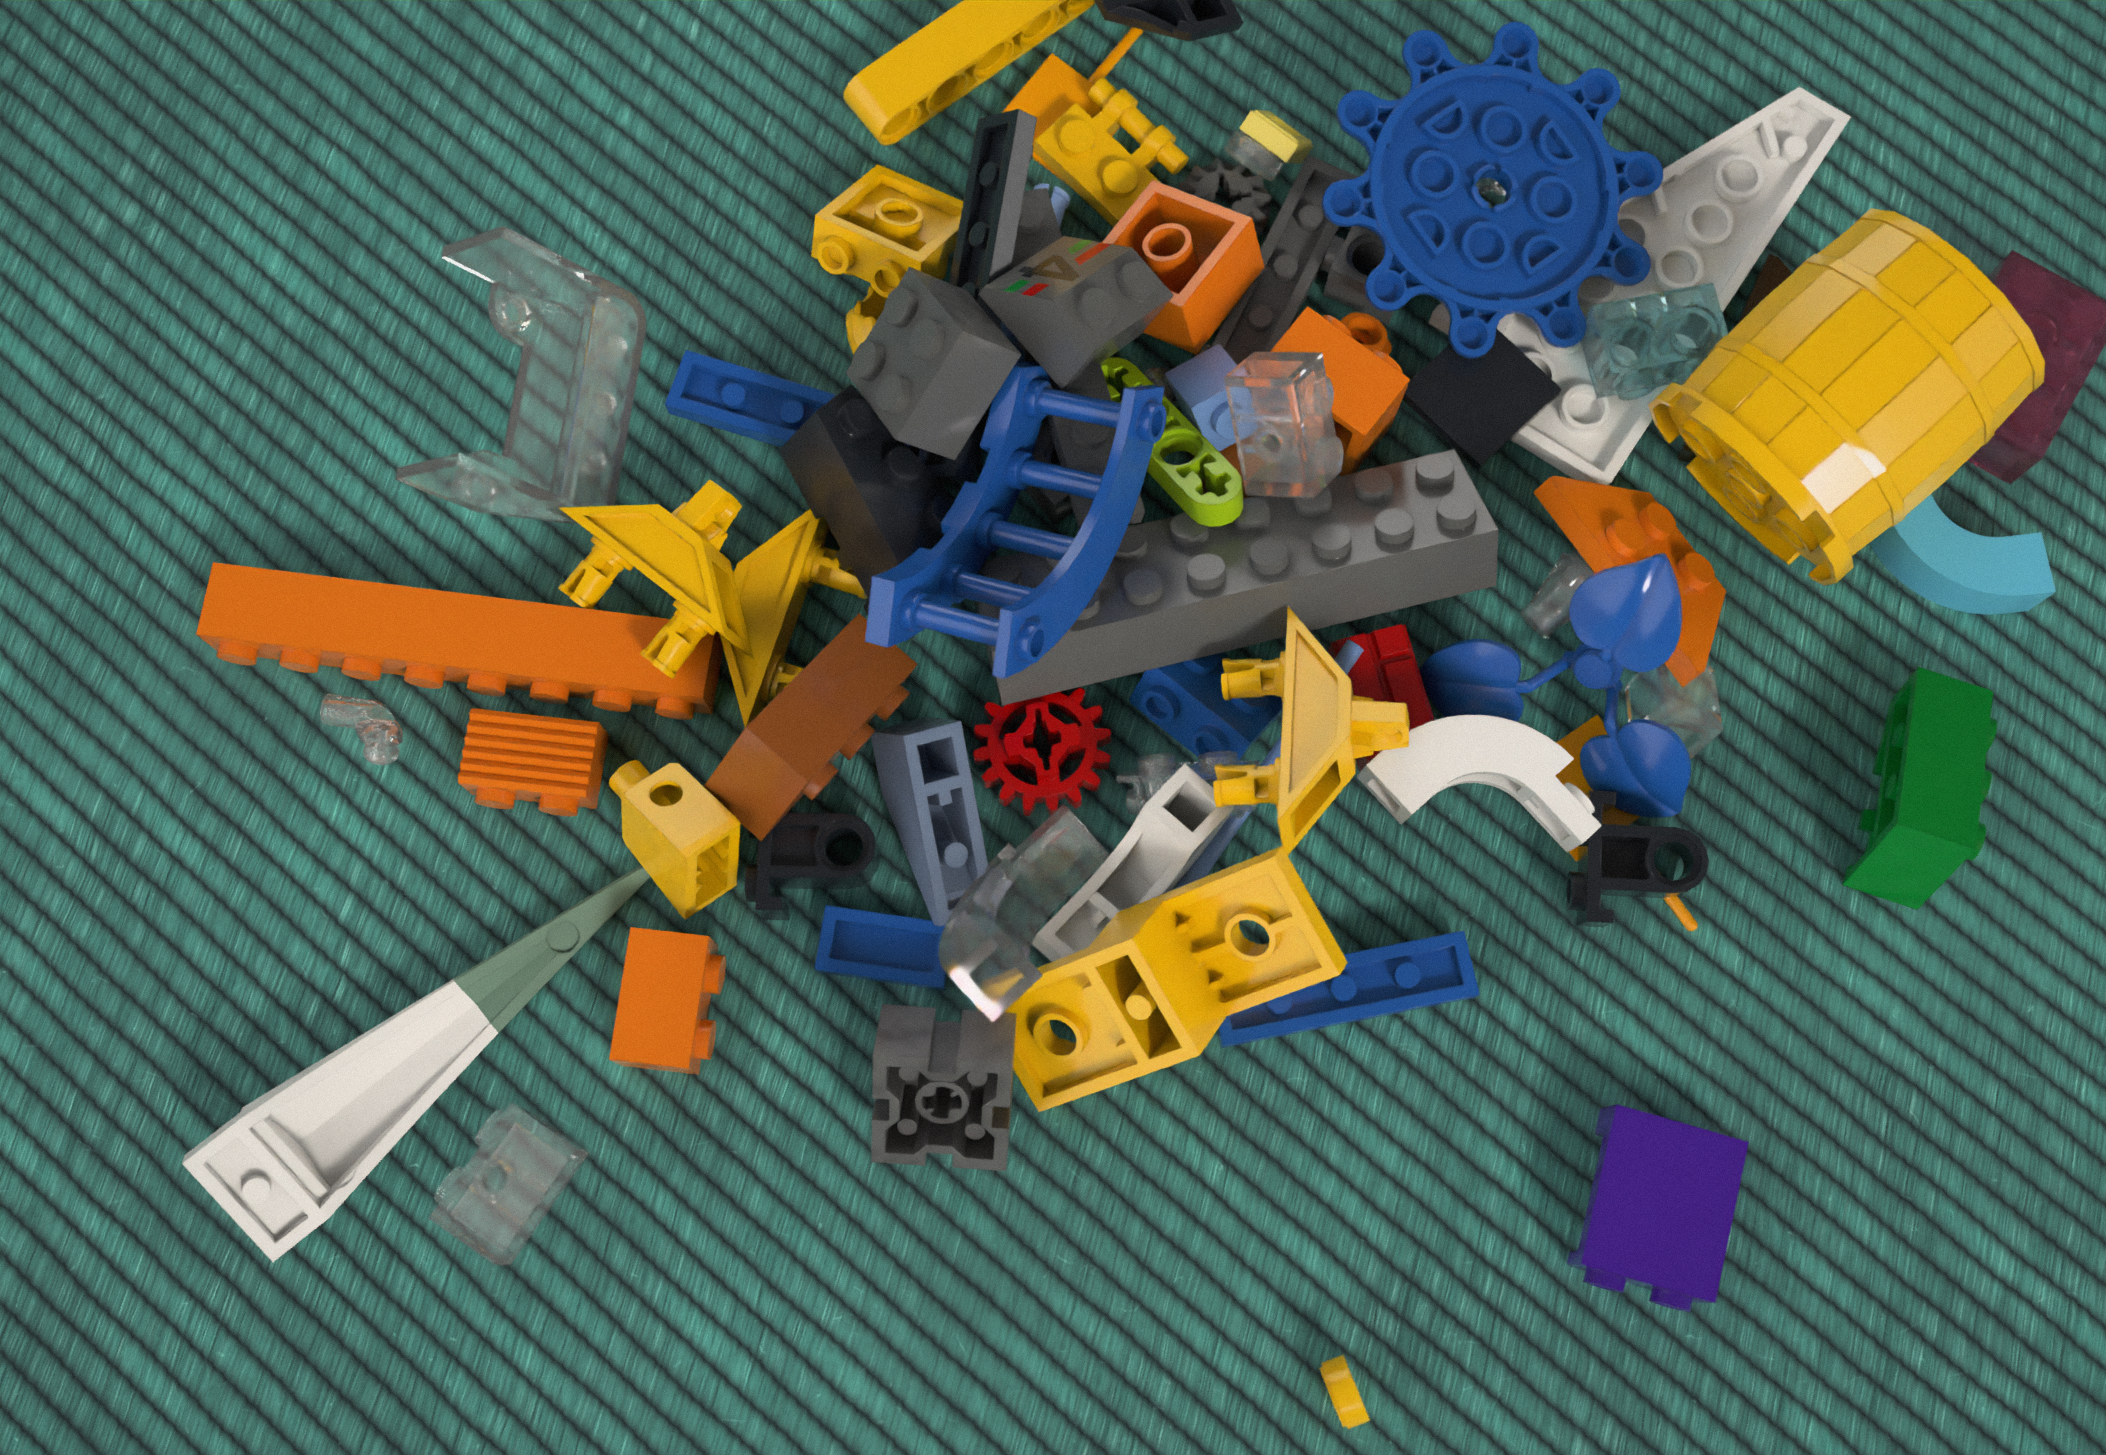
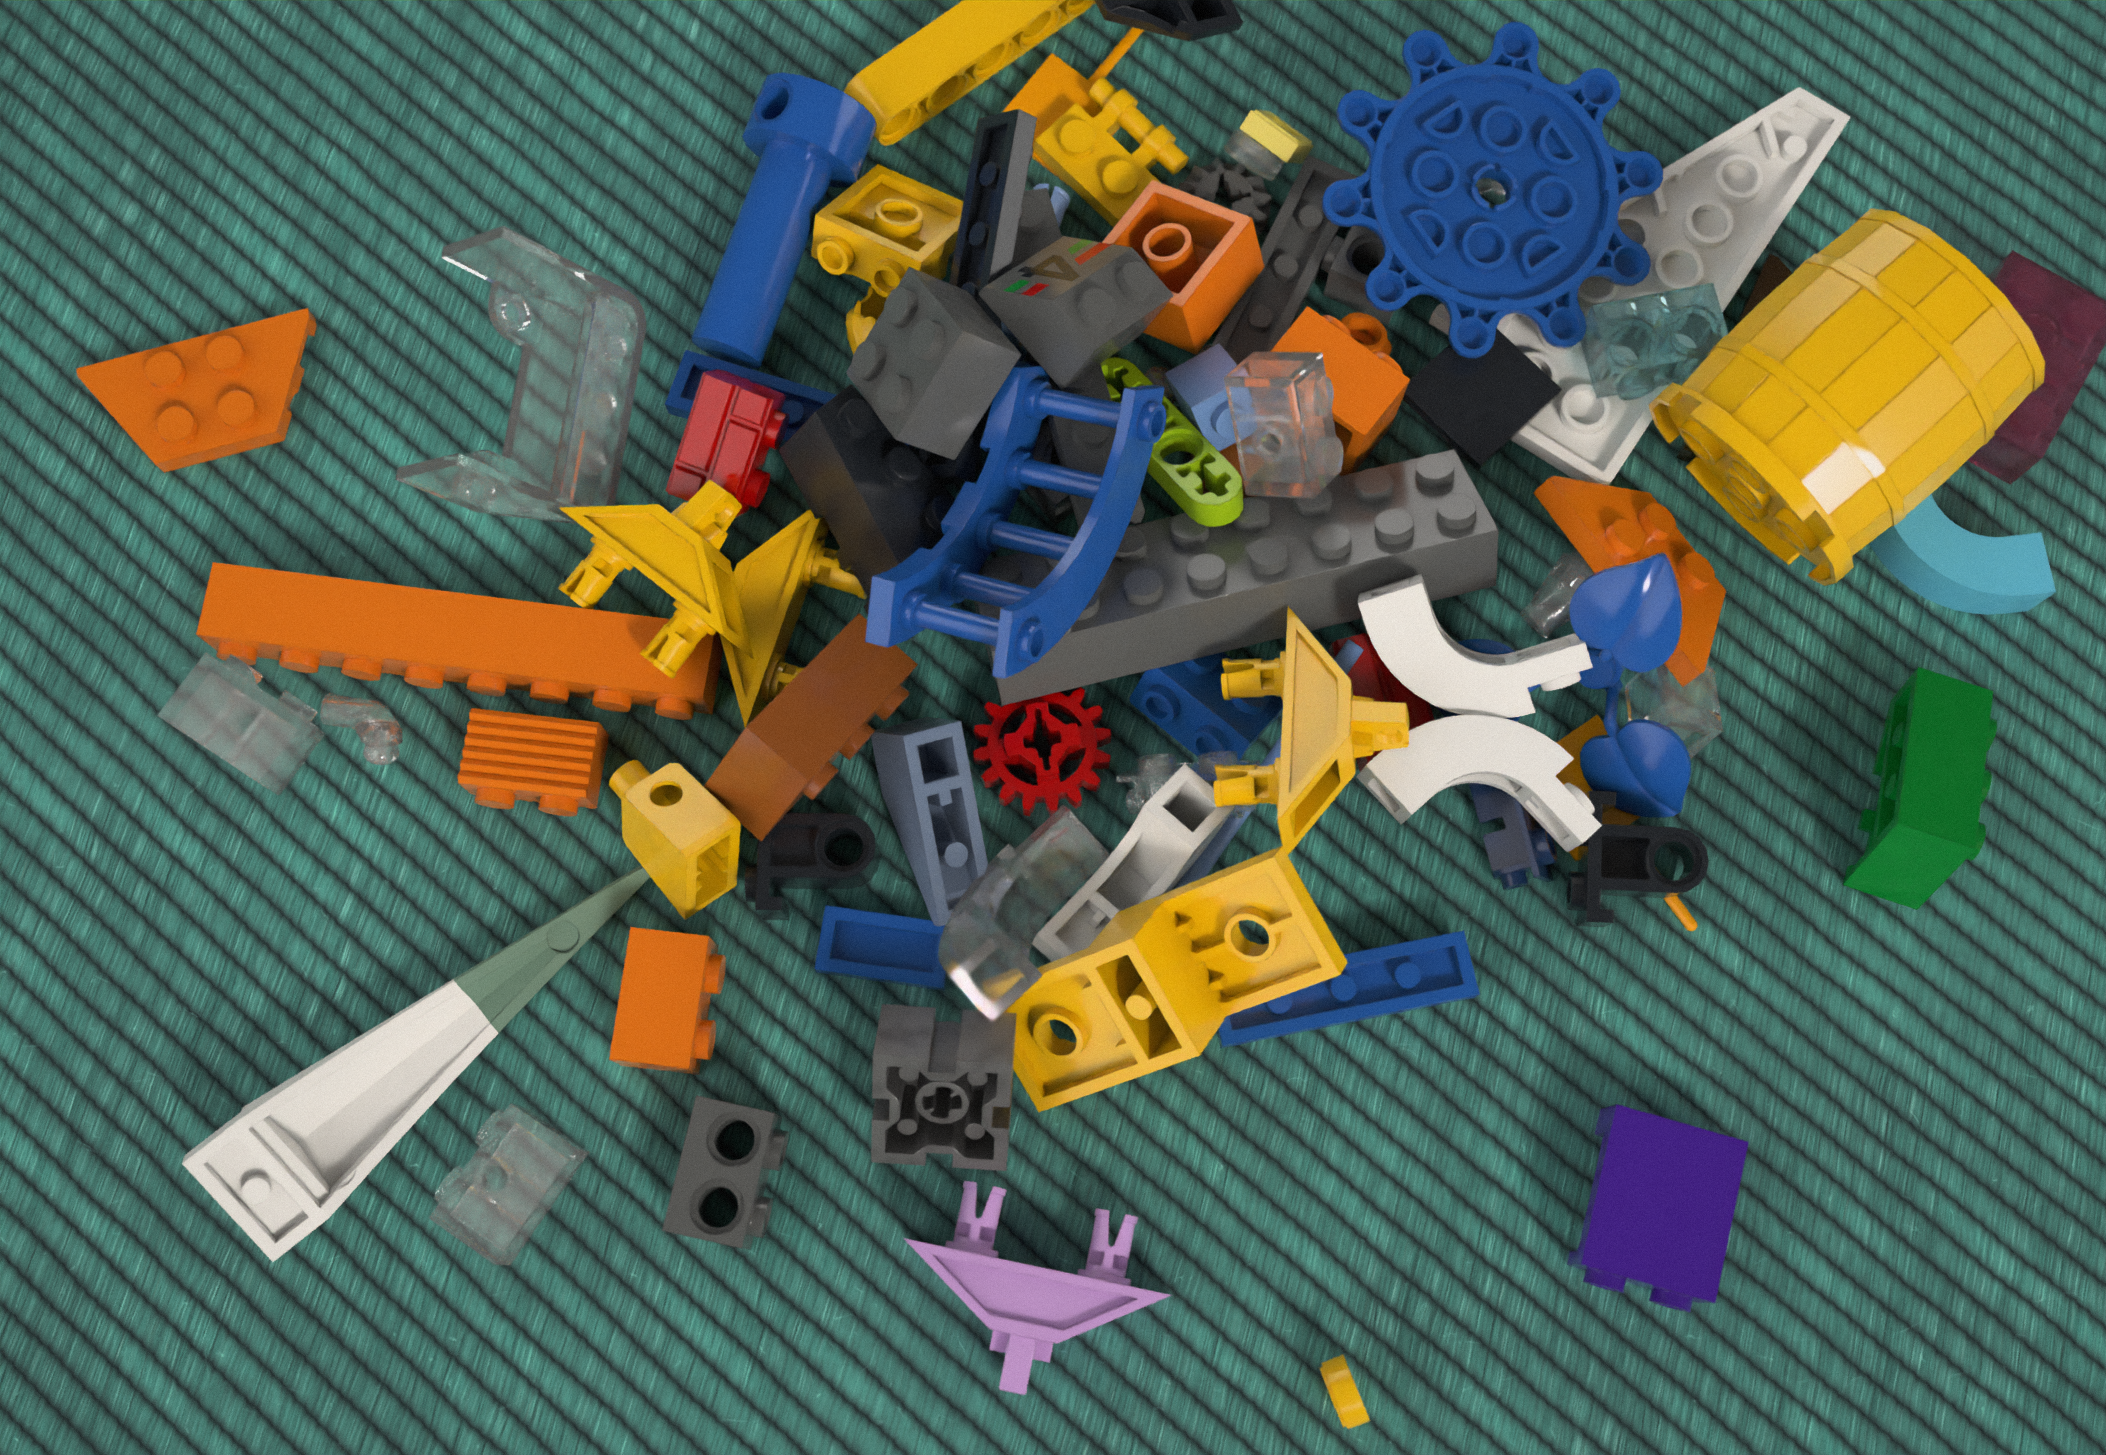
none -> orange wing [76,308,317,473]
none -> clear brick [157,652,325,796]
none -> dark grey brick [662,1096,789,1249]
none -> red brick [665,369,790,518]
none -> blue piece [691,72,877,368]
none -> lavender connector [903,1181,1171,1395]
none -> white arch [1358,574,1593,718]
none -> dark blue hinge [1468,783,1558,890]

